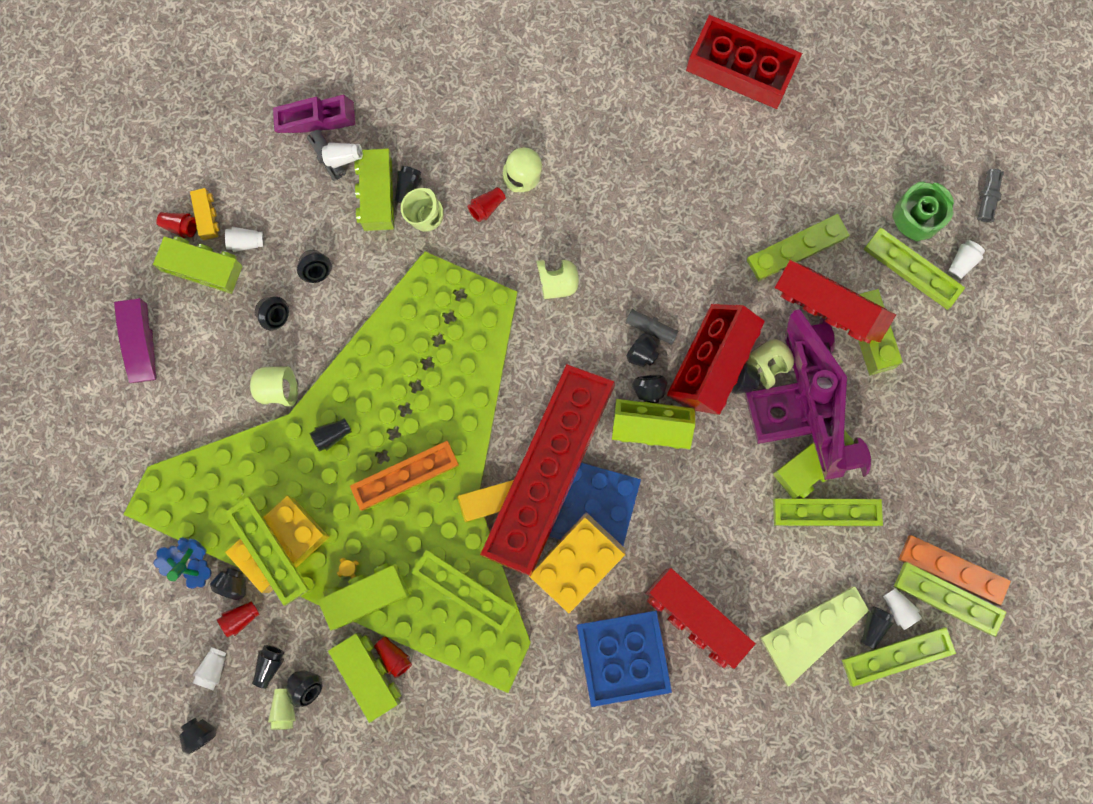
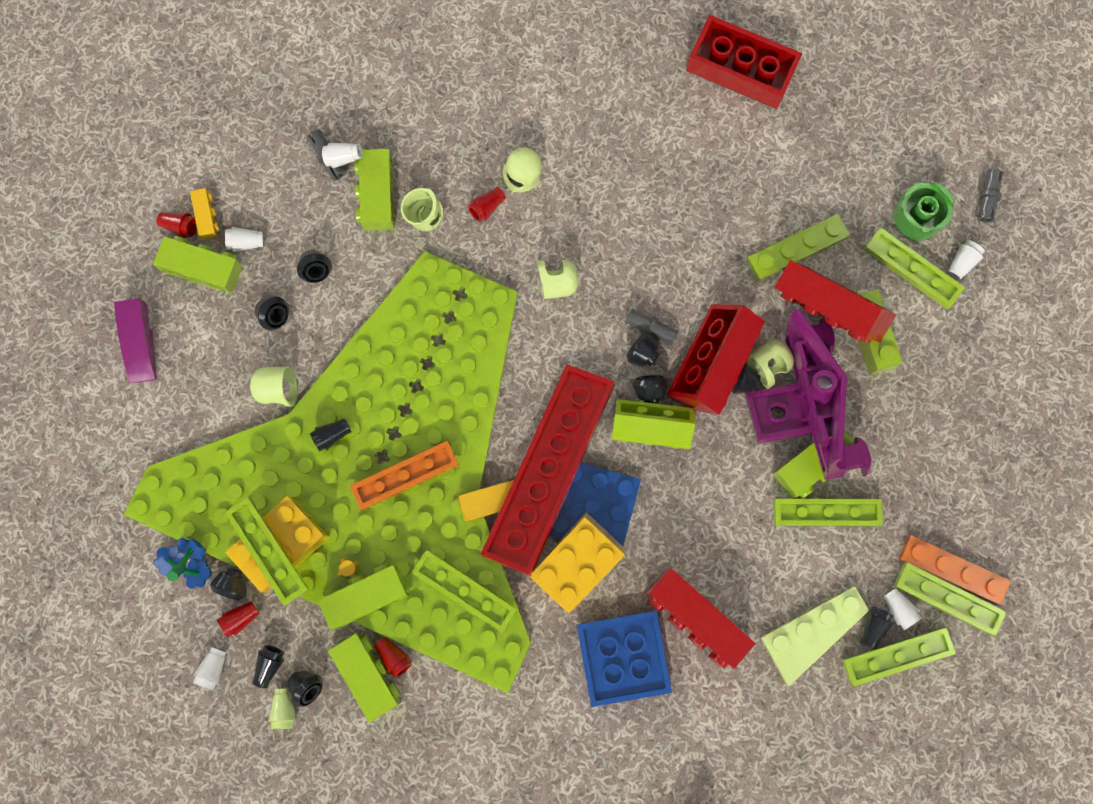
black cone [179,718,216,755] -> none
magenta slope [273,94,355,133] -> none
black cone [394,166,422,204] -> none

